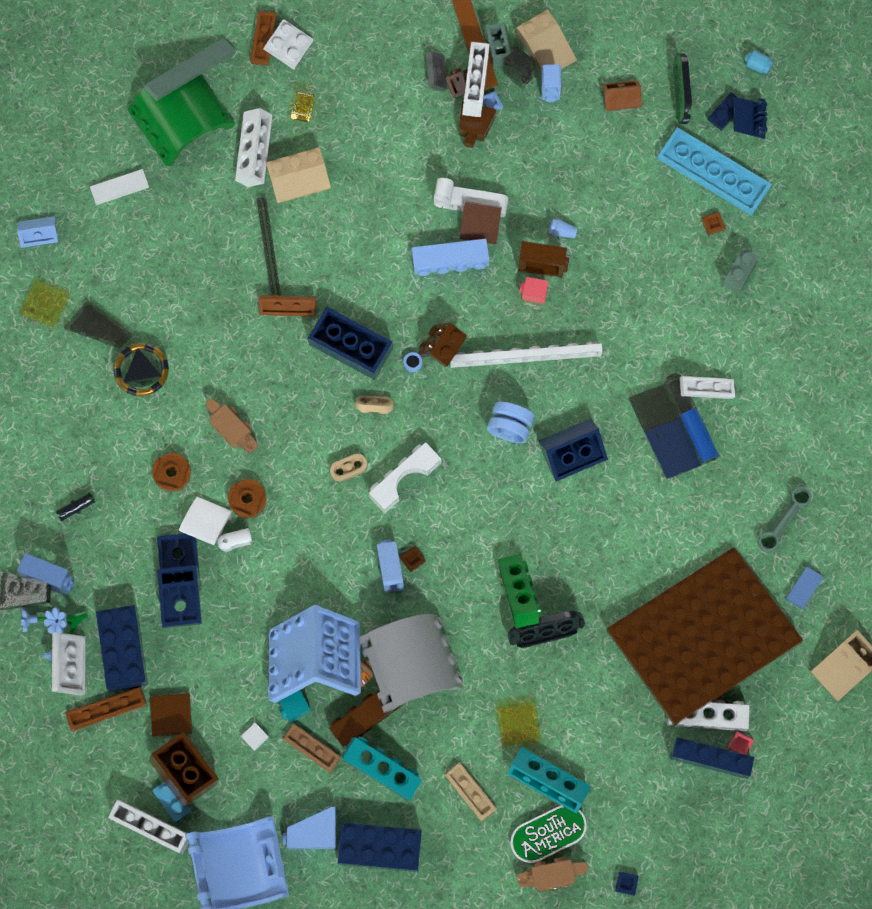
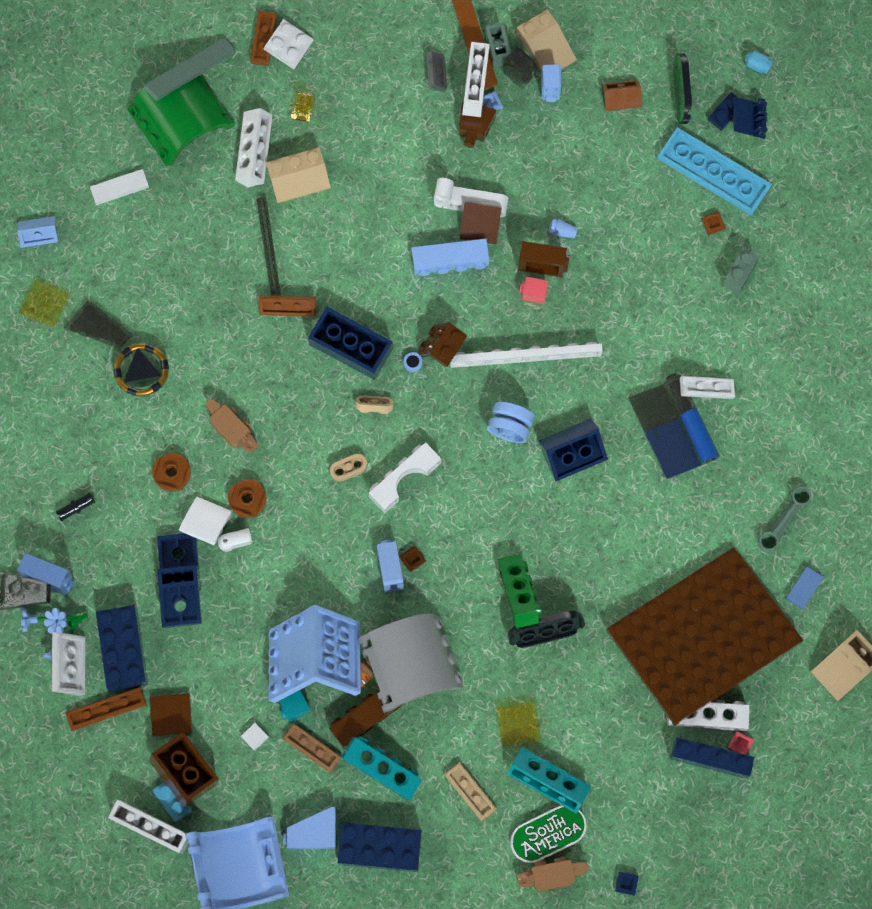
reddish brown bracket [446,68,468,98] -> none

